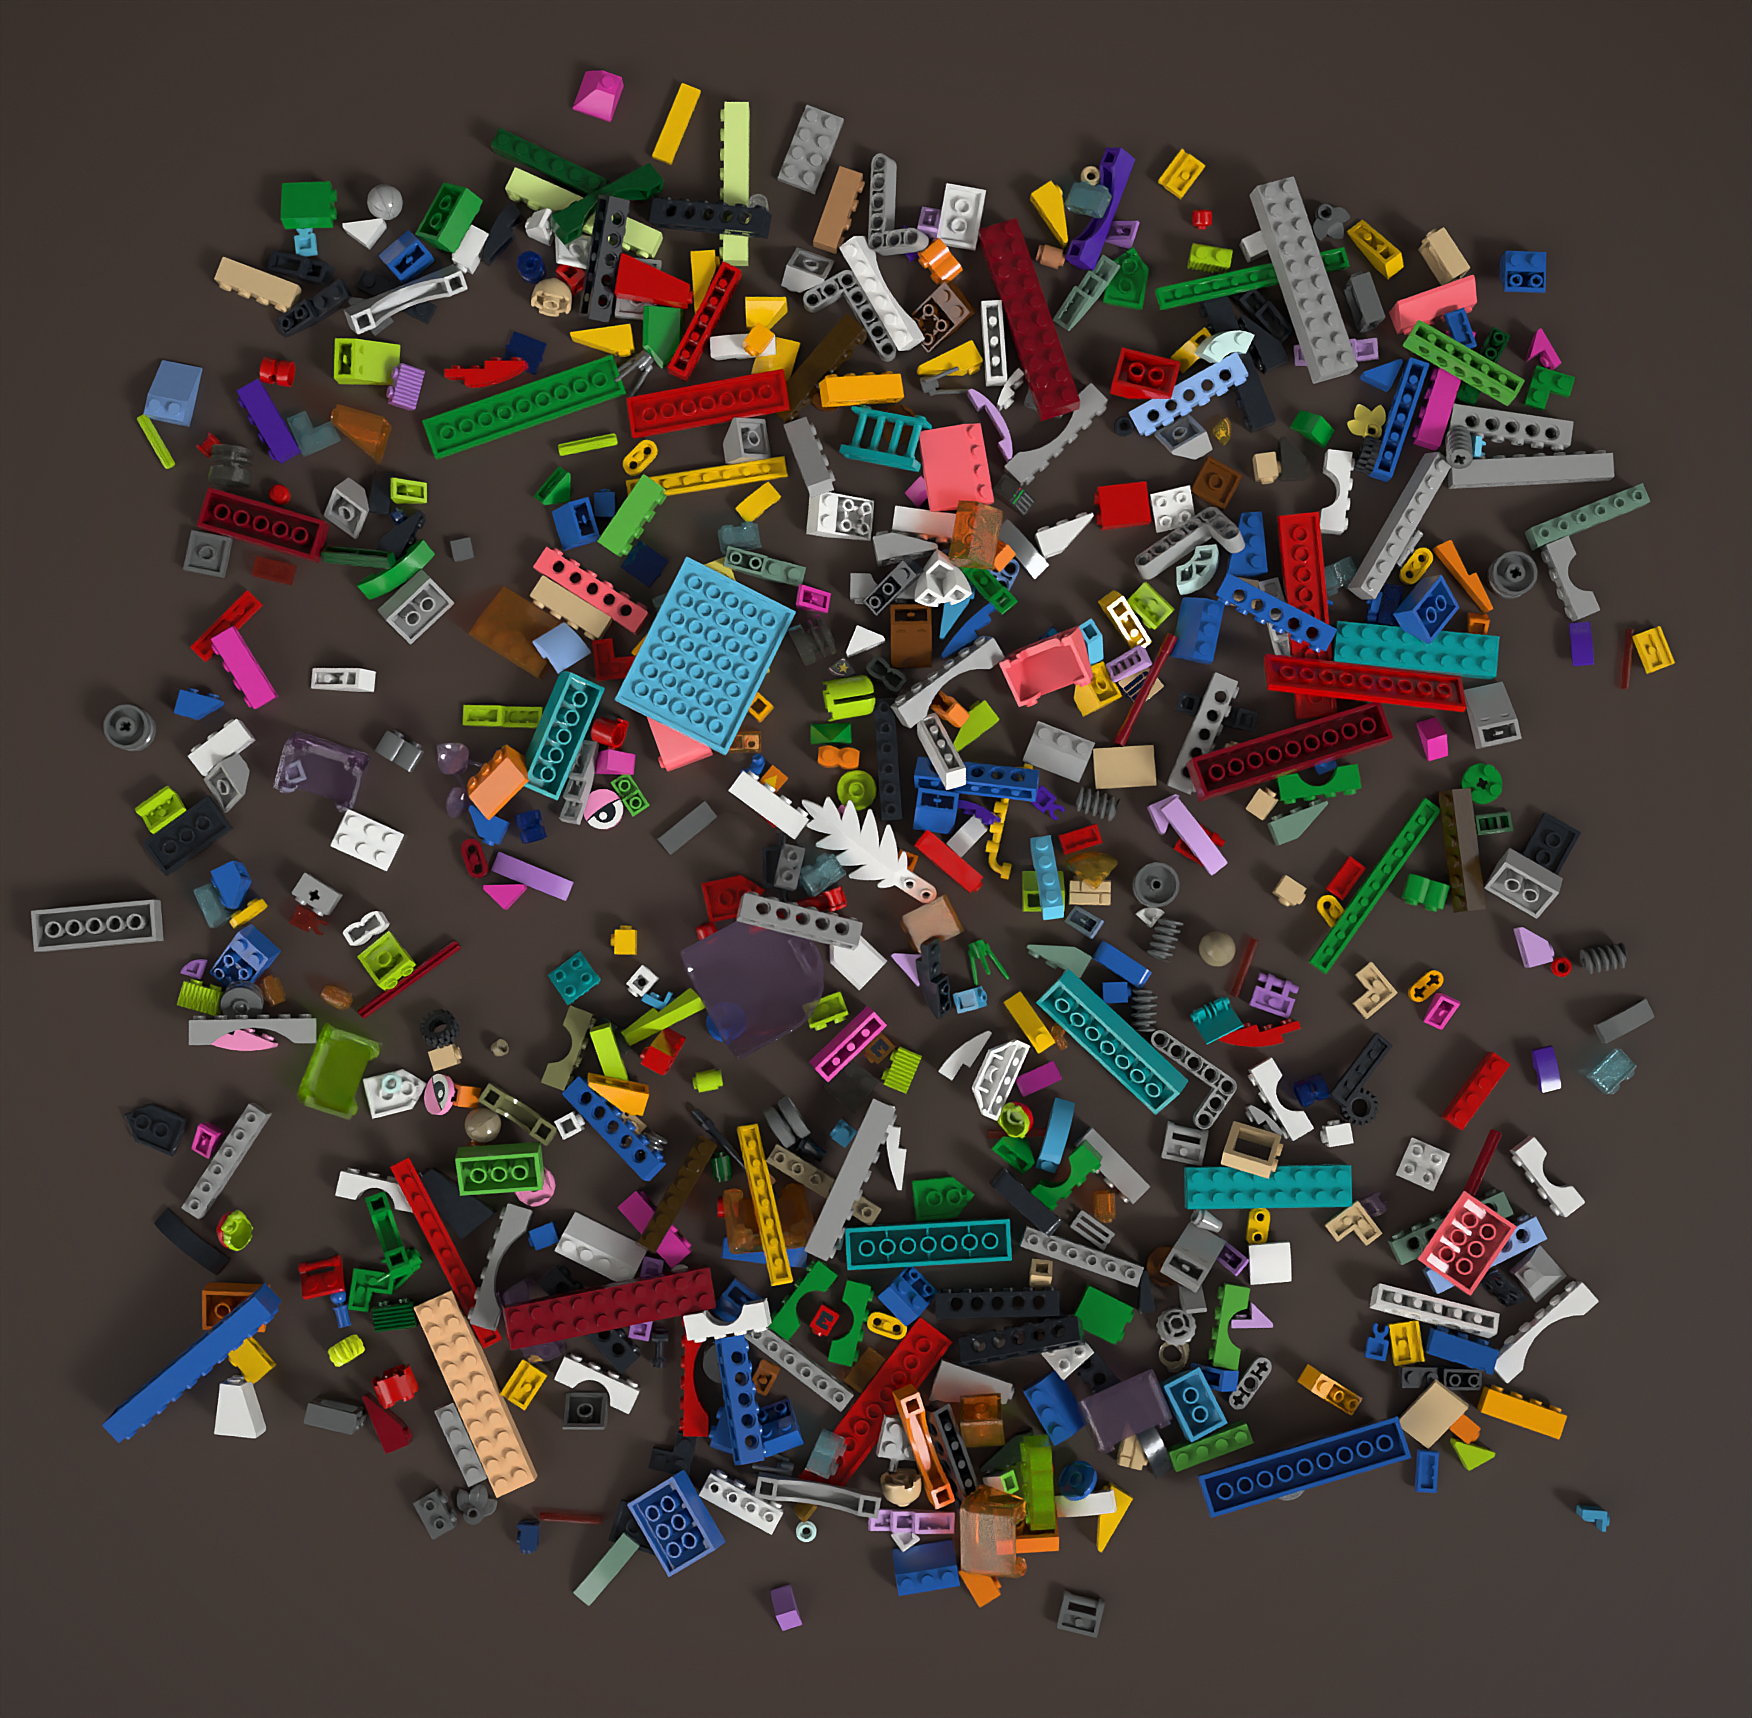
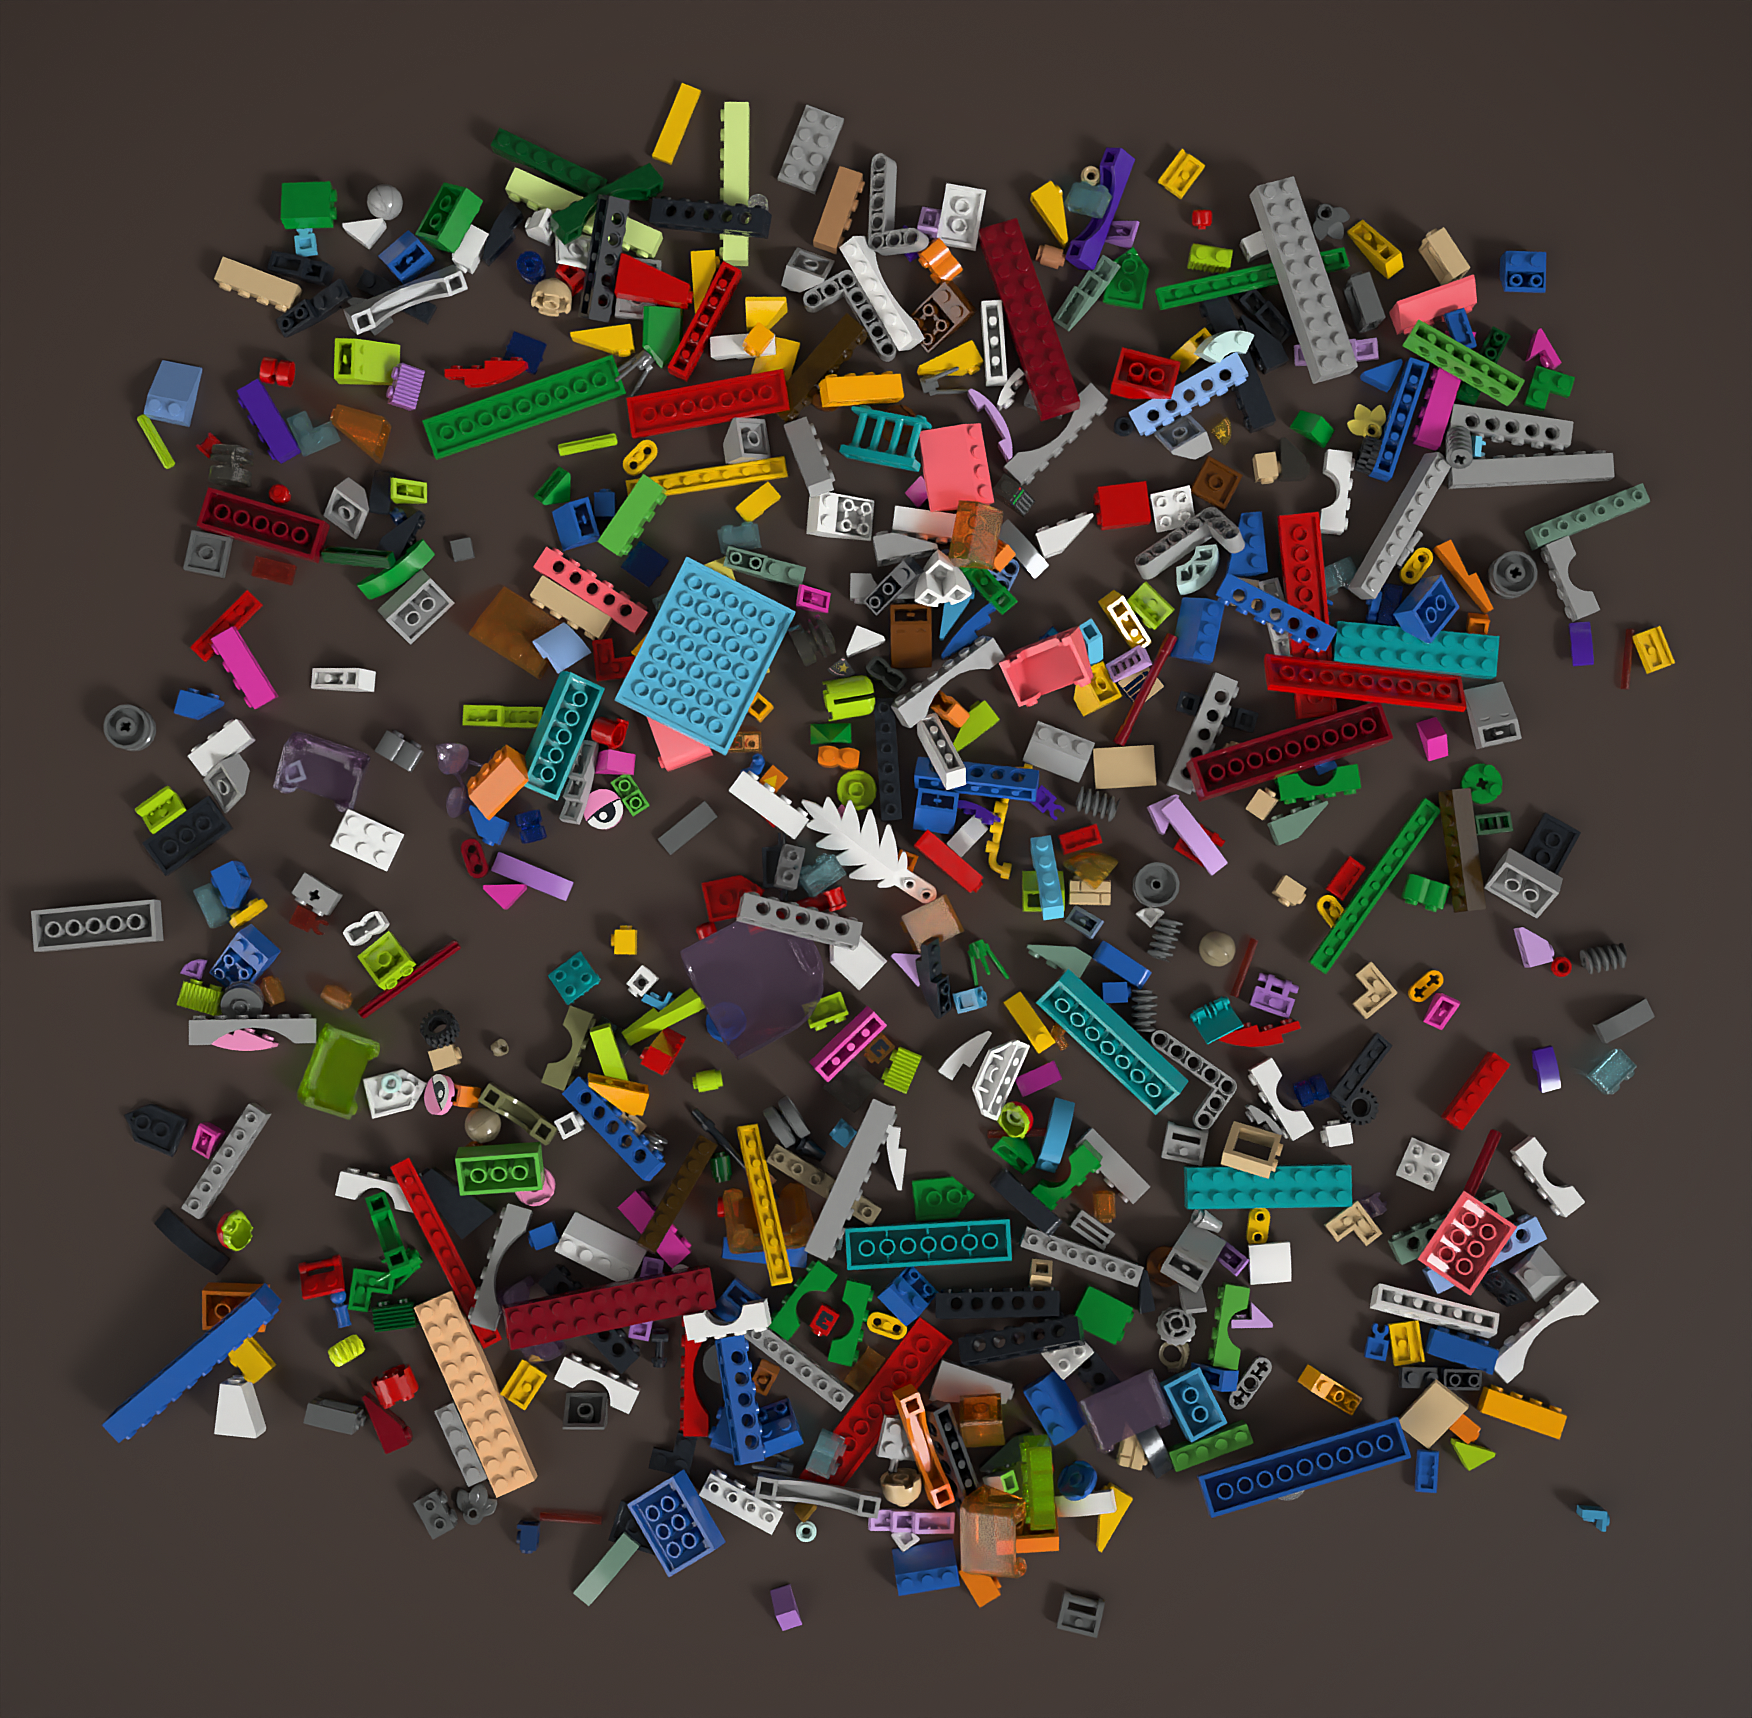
dark pink slope [573,70,624,123] -> none

